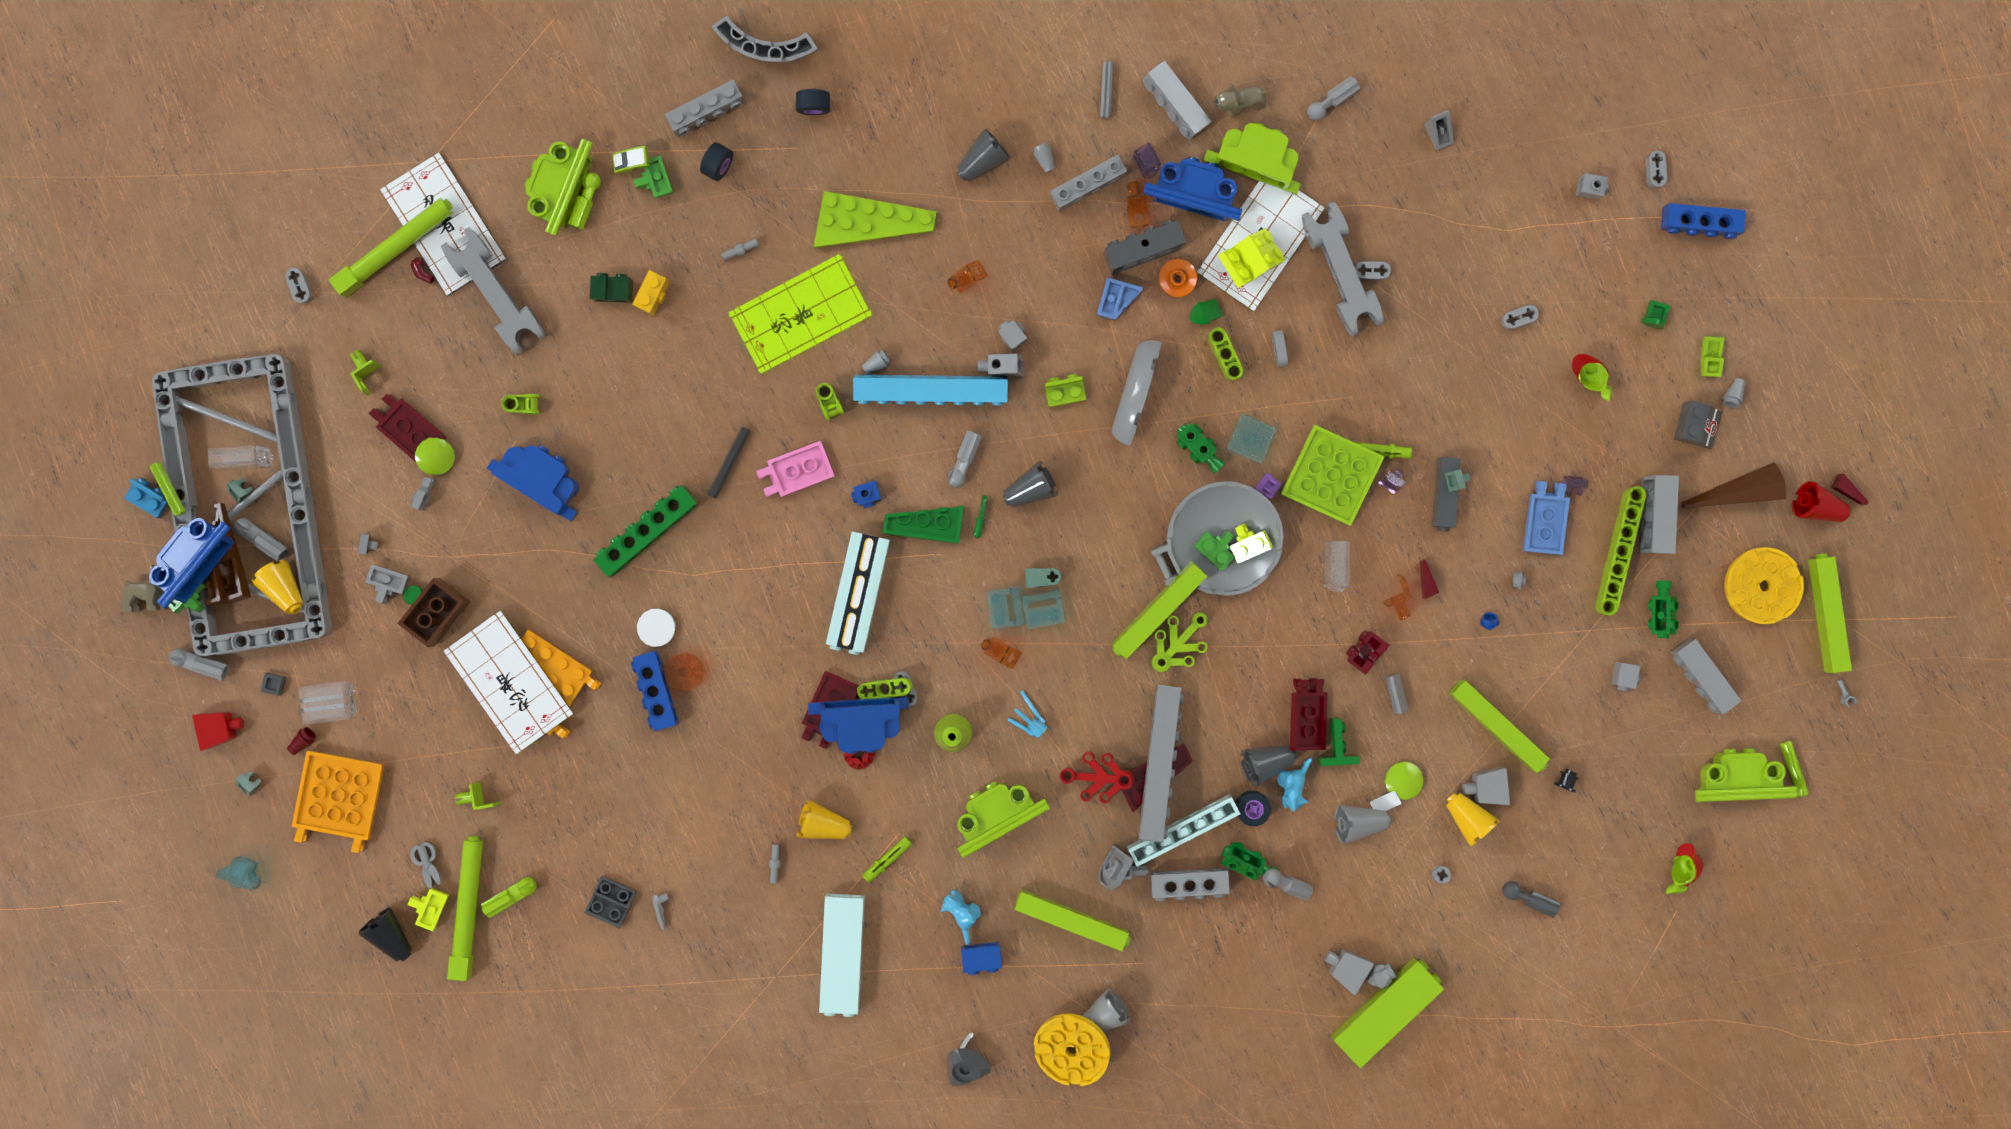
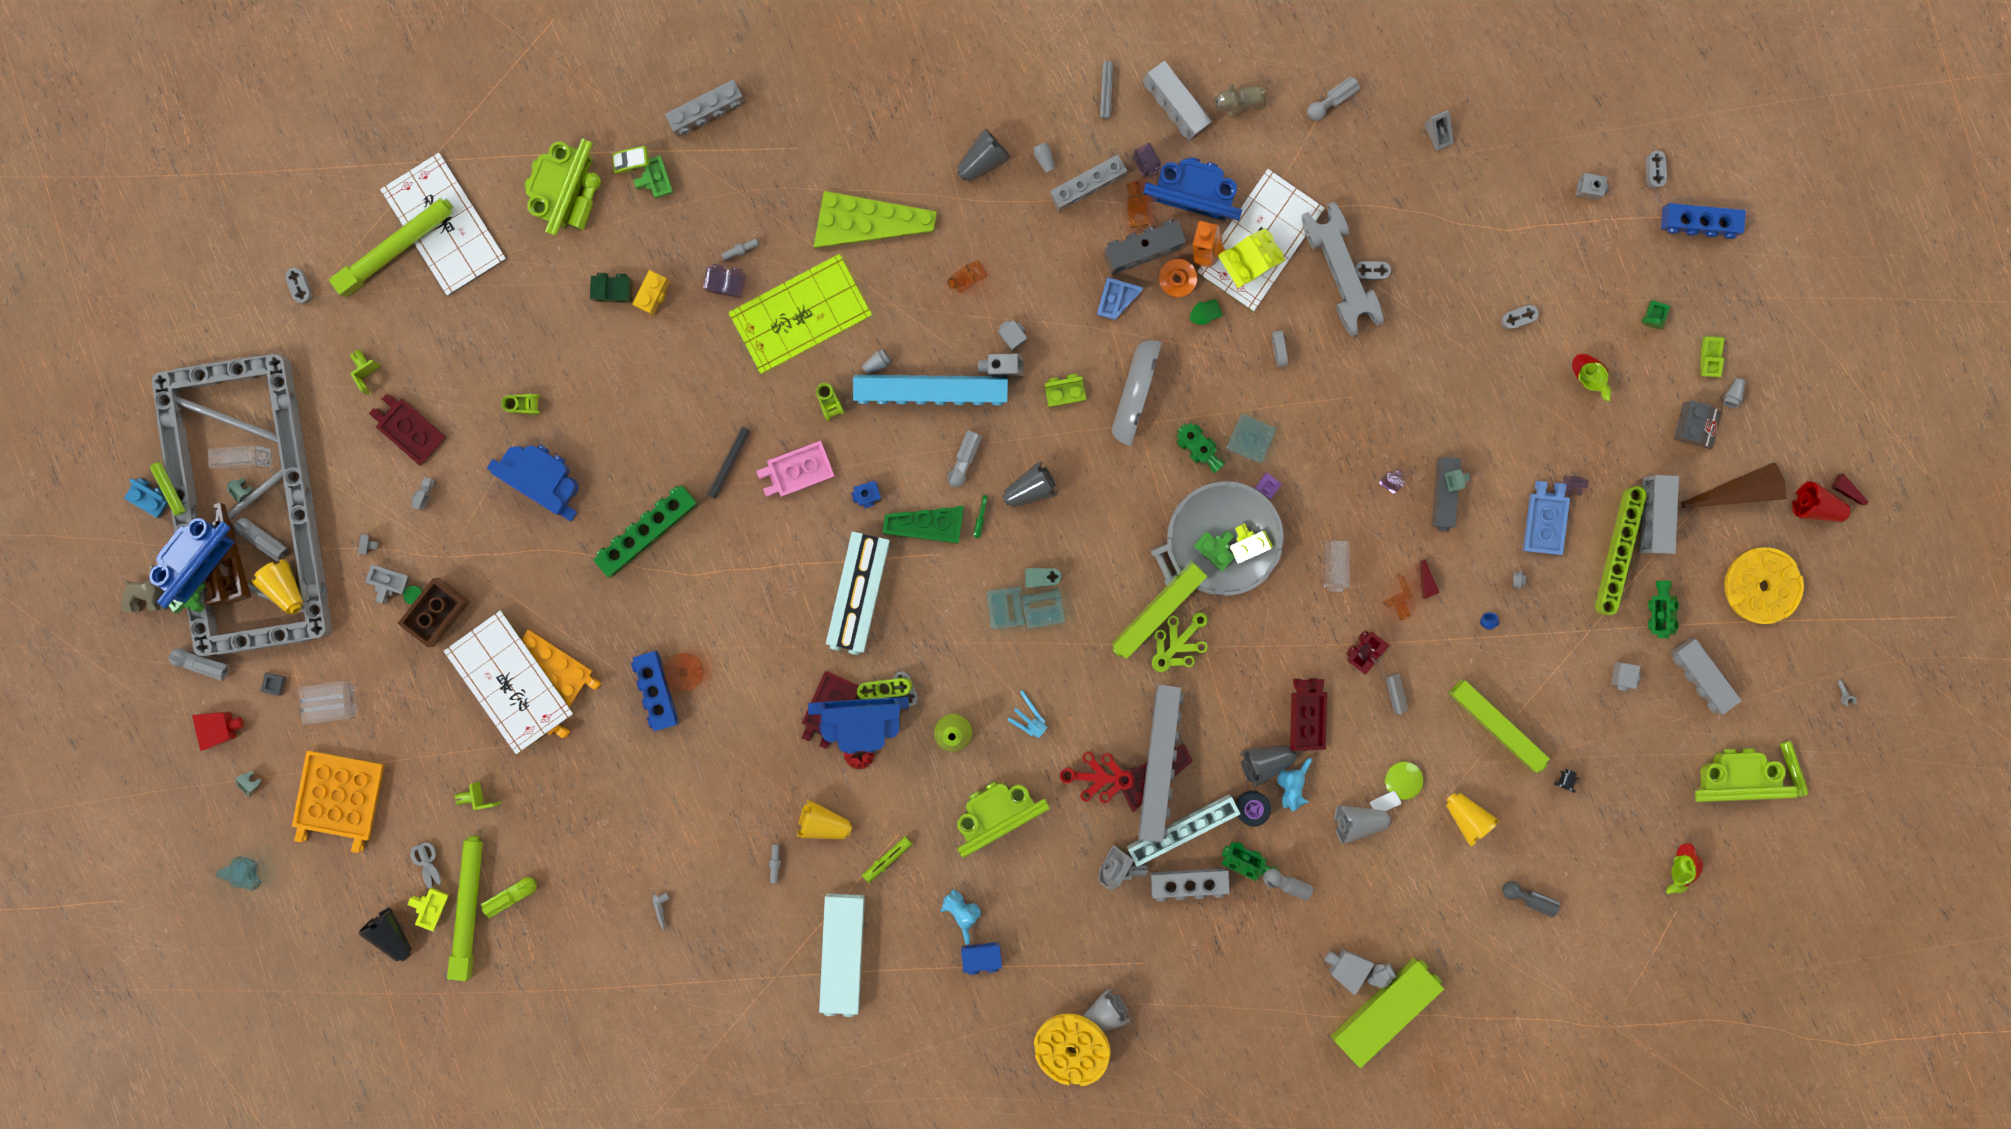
dark red cone [287,727,316,755] -> none
dark red arm [410,257,435,284] -> none
lime dish [415,437,455,475] -> none
light grey piece [441,227,546,355] -> none
dark grey slope [584,876,636,929] -> none
white tile [637,609,676,647] -> none
black wheel [700,142,733,181] -> none
light grey brick [711,15,819,62] -> none
black wheel [796,89,830,115] -> none
dark grey hat [948,1032,991,1086] -> none
clear orange bracket [981,637,1021,669] -> none
lime brick [1014,889,1131,951] -> none
lime brick [1204,123,1301,195] -> none
lime beam [1208,327,1243,381] -> none
lime plate [1281,424,1385,526] -> none
green bracket [1317,717,1360,766] -> none
lime pin [1354,442,1412,459] -> none
light grey bush [1432,866,1451,884] -> none
light grey torso [1462,766,1510,805] -> none
lime brick [1808,553,1852,673] -> none
none -> clear purple brick [703,264,746,298]
none -> orange piece [1192,221,1225,268]

